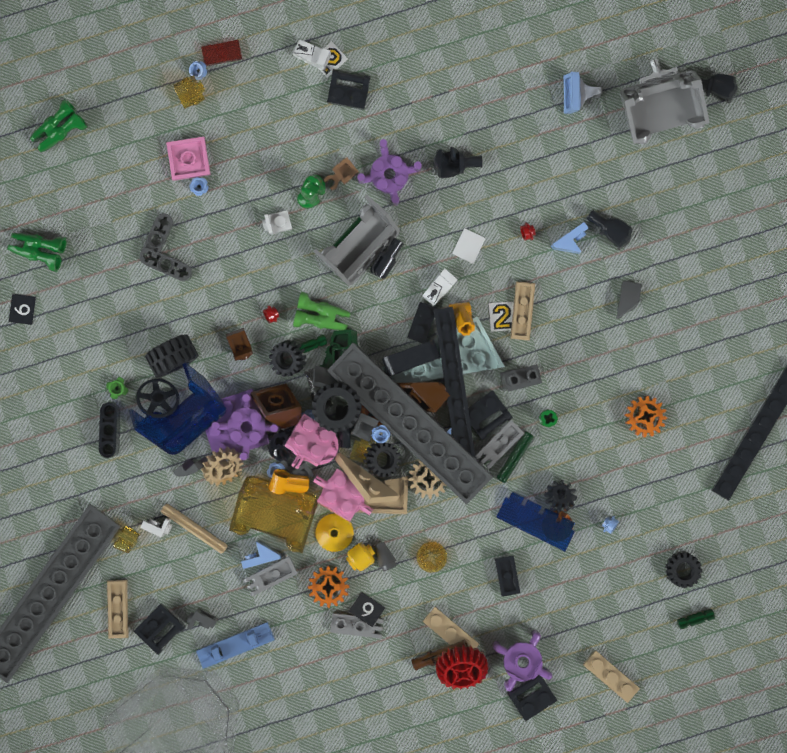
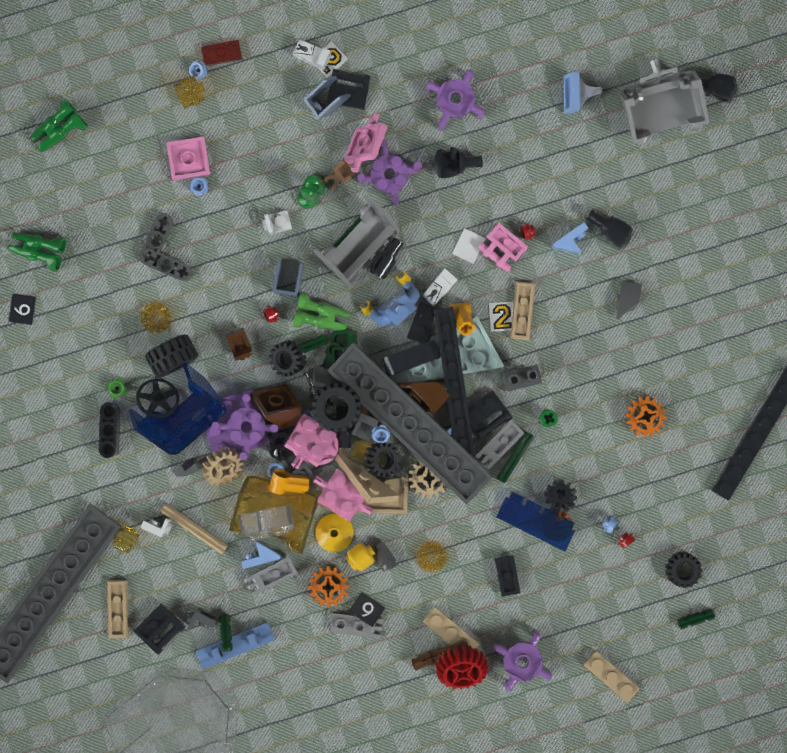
black plate [507,675,558,722] -> none
none -> clear yellow gear [141,303,171,333]
none -> dark green axle [219,614,233,652]
none -> clear brick [238,506,294,540]
none -> sand blue piece [272,259,305,298]
none -> sand blue piece [303,76,350,119]
none -> bright pink plate [344,114,387,173]
none -> medium blue torso [360,270,420,327]
none -> medium lavender plate [426,69,485,131]
none -> bright pink plate [478,223,528,272]
none -> red plate [618,532,635,549]

